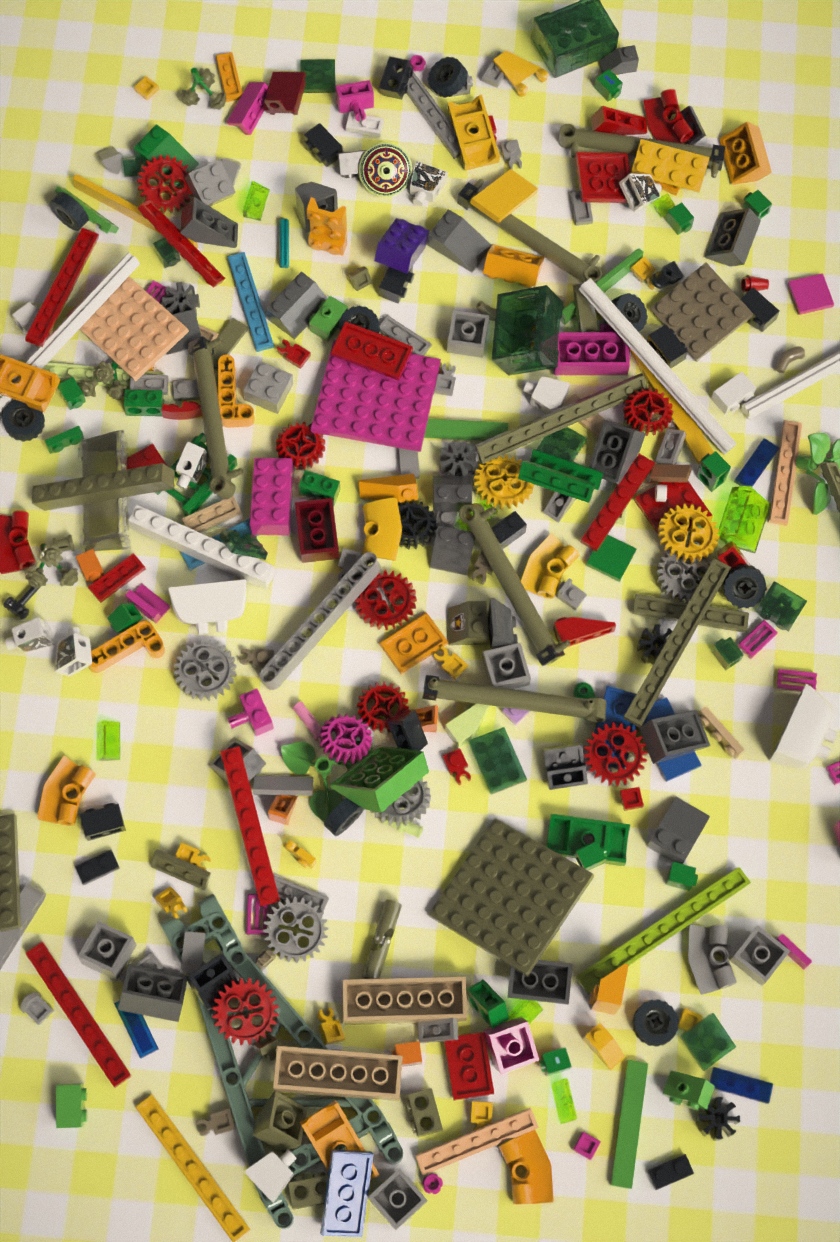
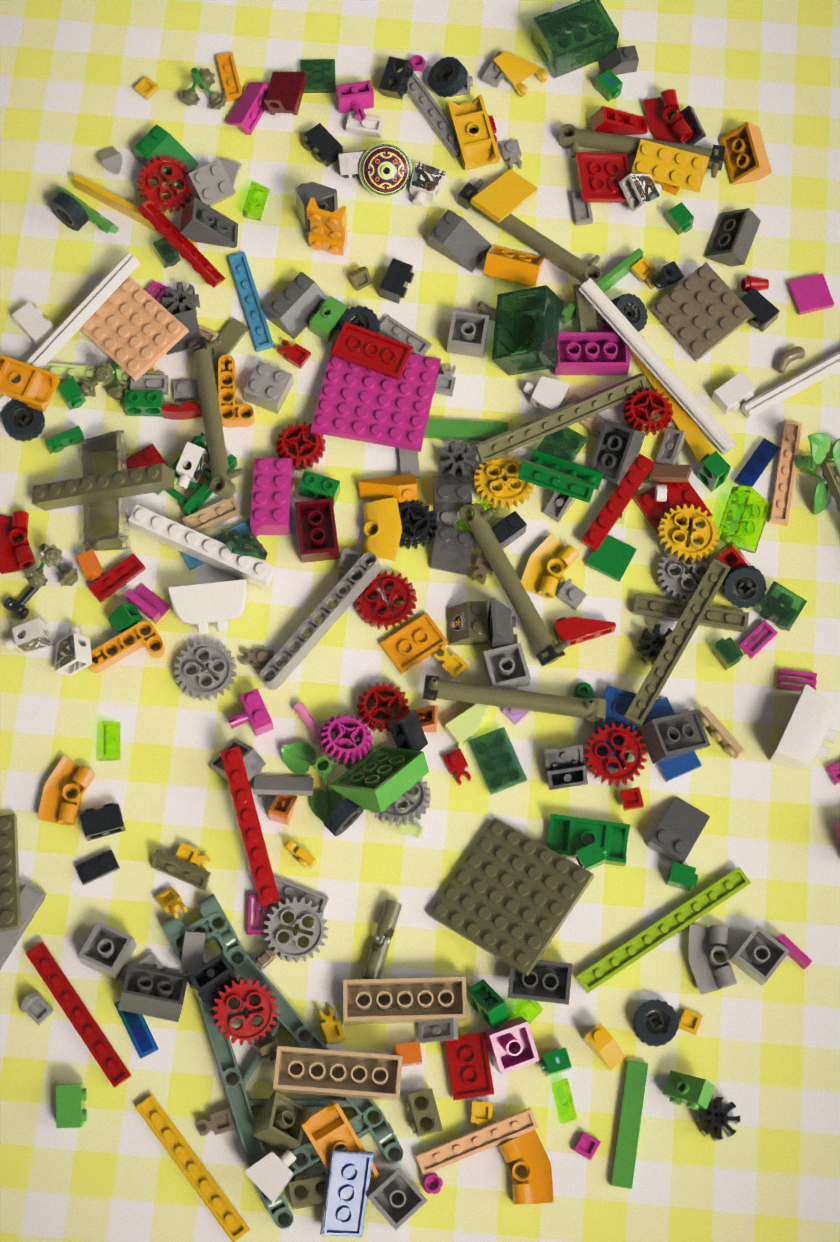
red plate [25,228,99,348] -> none
olive bush [52,534,75,552] -> none
clear green tile [123,157,142,177] -> none
teal axle [279,219,289,268] -> none
dark purple brick [374,218,430,274] -> none
light orange slope [589,964,629,1015] -> none
black brick [647,324,688,368] -> none
black plate [647,1154,694,1191] -> none
clear neon green plate [651,193,676,218] -> none
clear green plate [679,1012,737,1071] -> none
clear blue tile [709,1067,773,1104] -> none
green brick [742,190,772,220] -> none

